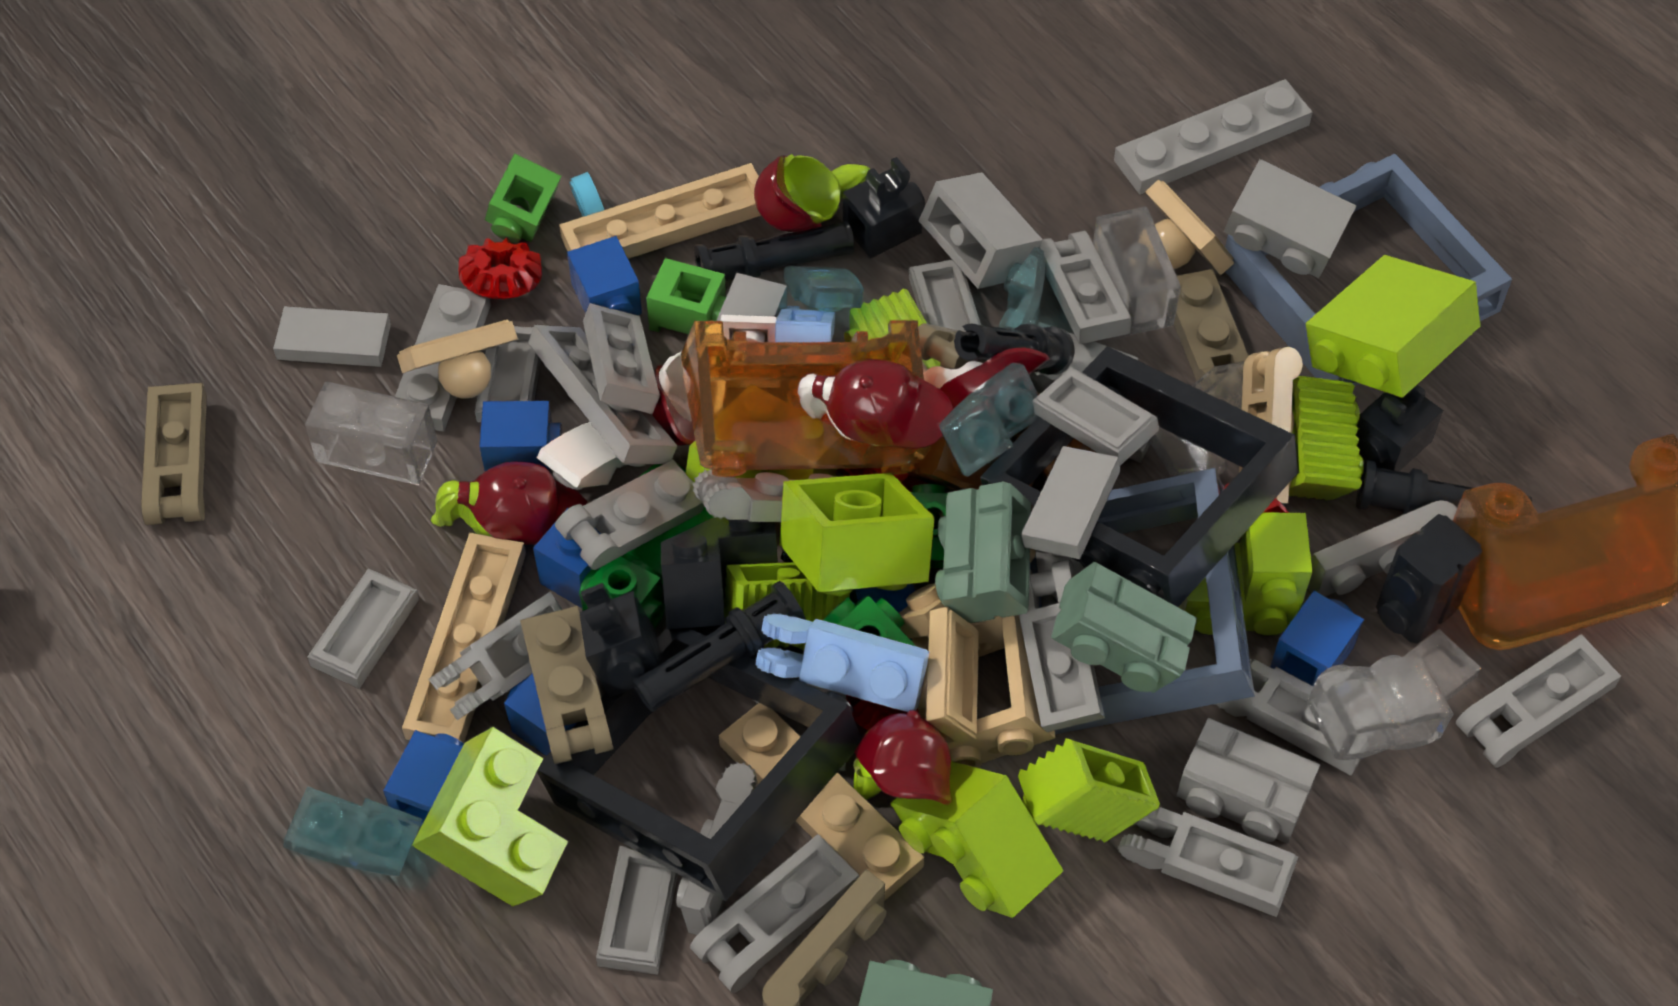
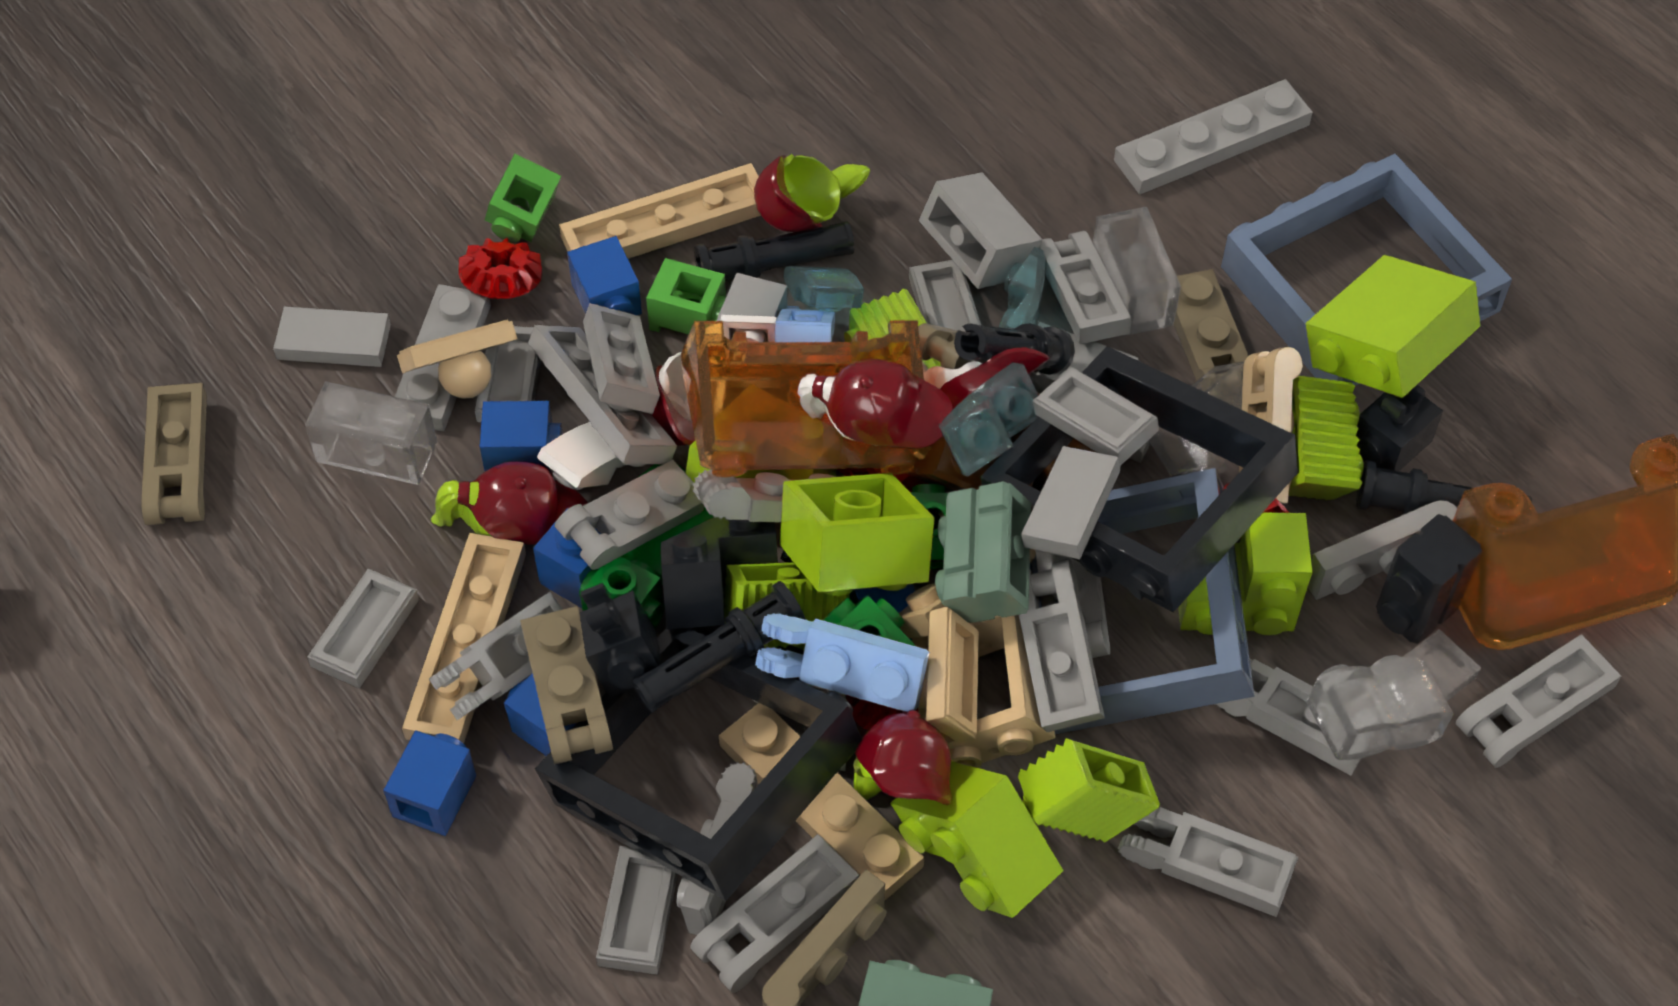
clear light blue slope [283,786,422,876] -> none
lime brick [412,727,568,907] -> none
medium azure tile [569,172,604,217] -> none
black brick [843,157,925,259] -> none
sand green brick [1051,562,1197,693] -> none
tan tile [1145,180,1234,275] -> none
light grey brick [1176,718,1320,844] -> none
light grey brick [1223,159,1356,278] -> none
blue brick [1270,590,1364,692] -> none

